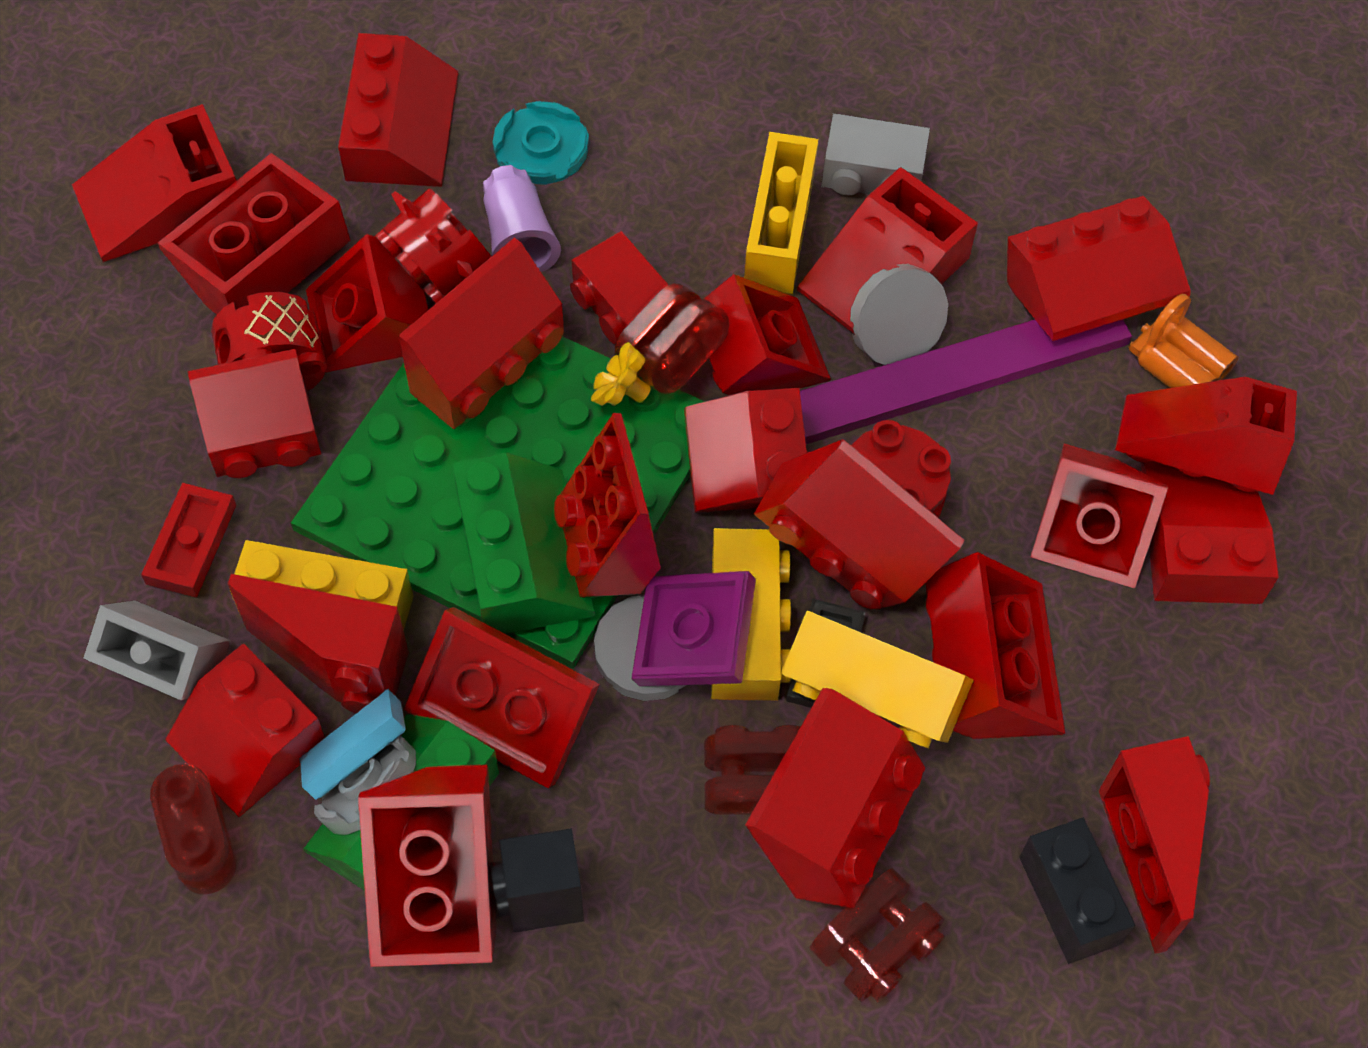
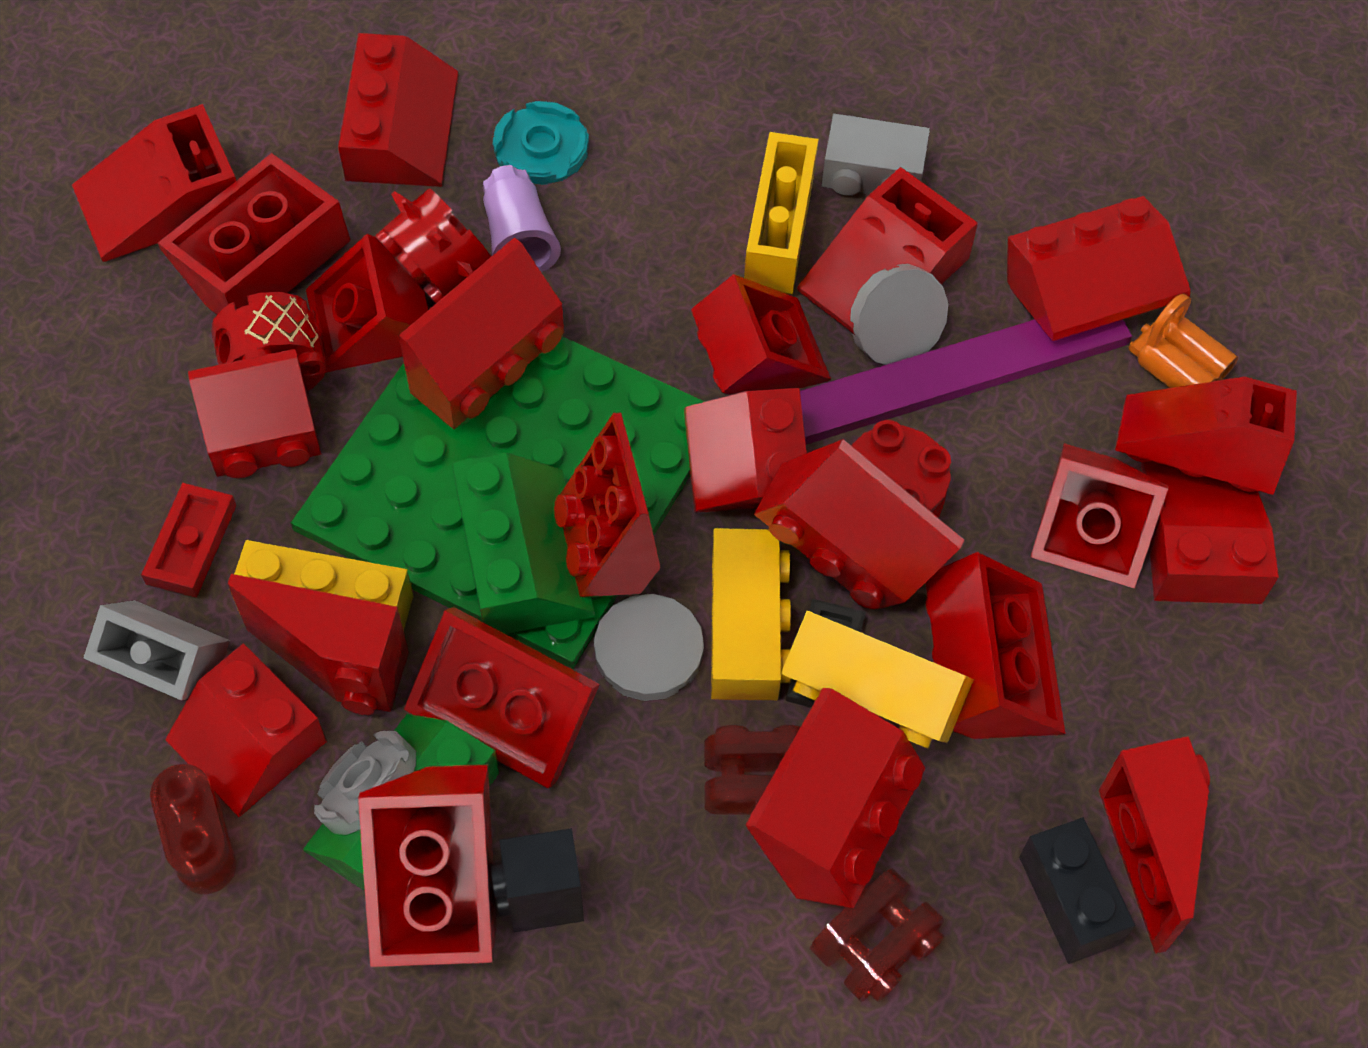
medium azure tile [300,689,406,800] -> none
red brick [570,231,681,350] -> none
yellow plant [591,342,651,406] -> none
clear red brick [615,284,729,394] -> none
magenta tile [631,571,756,686] -> none

